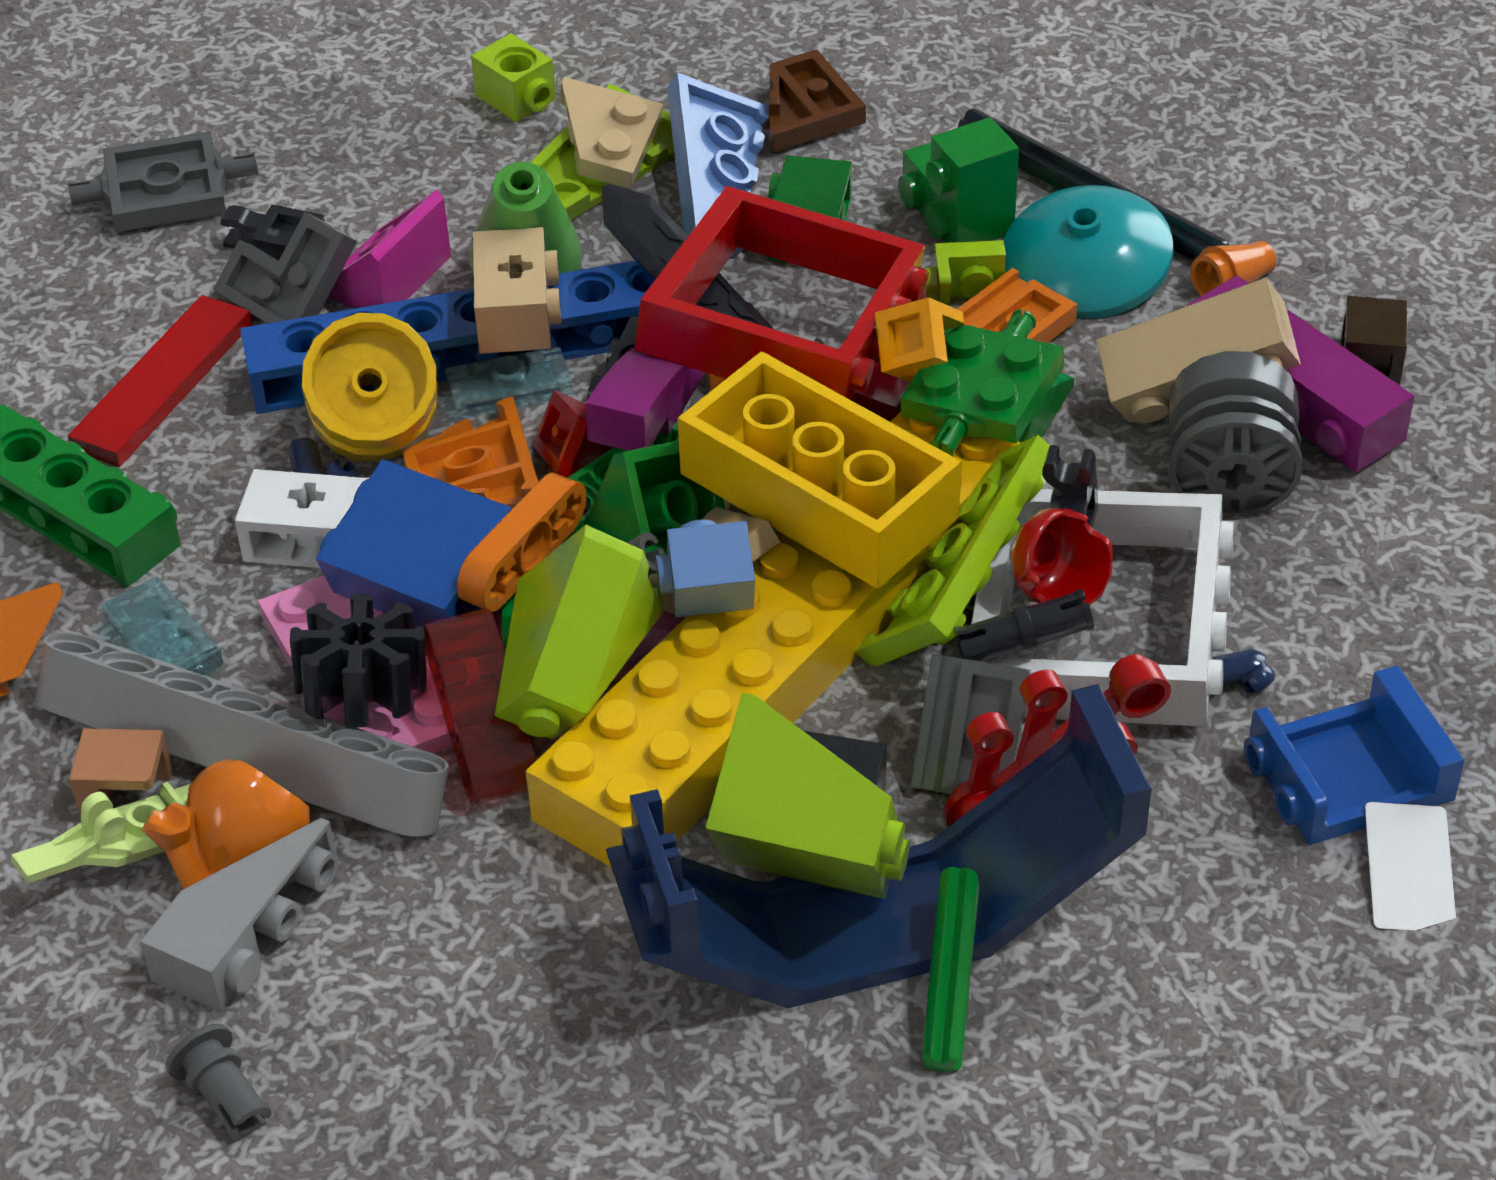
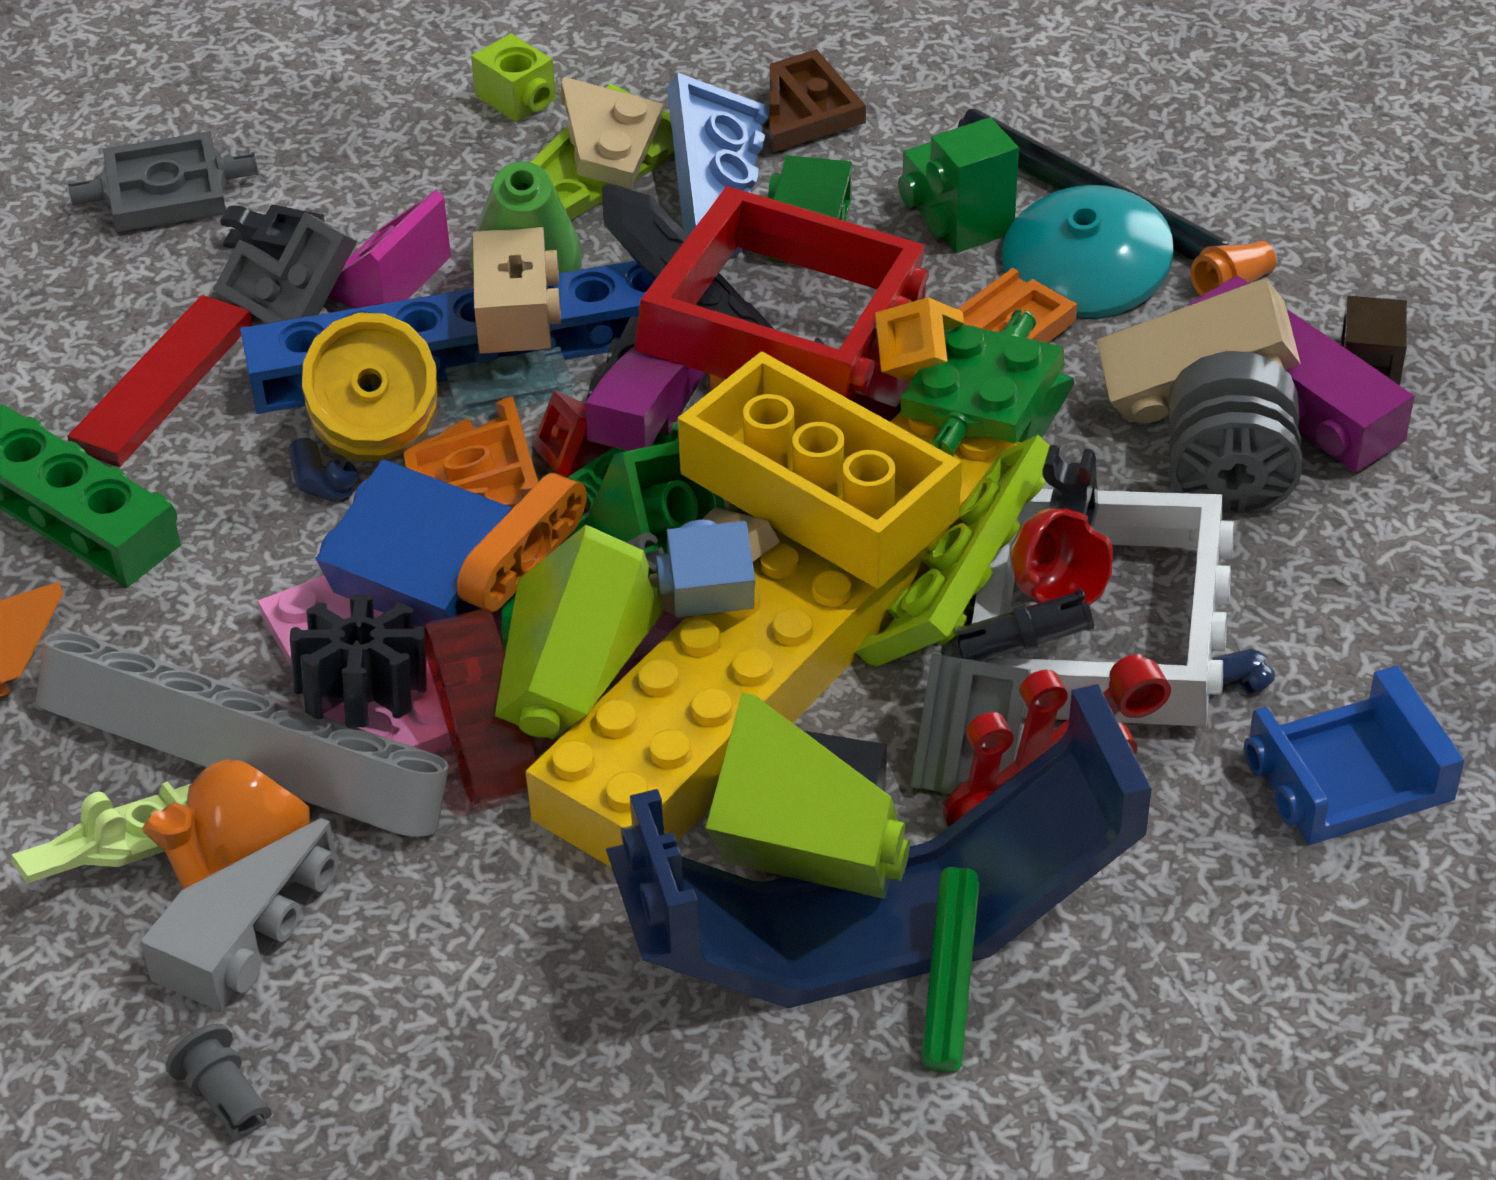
nougat panel [69,728,173,819] -> none
clear light blue plate [101,576,224,675] -> none
white brick [235,469,369,568] -> none
lime bracket [924,240,1006,306] -> none
white sticker [1365,802,1456,931] -> none

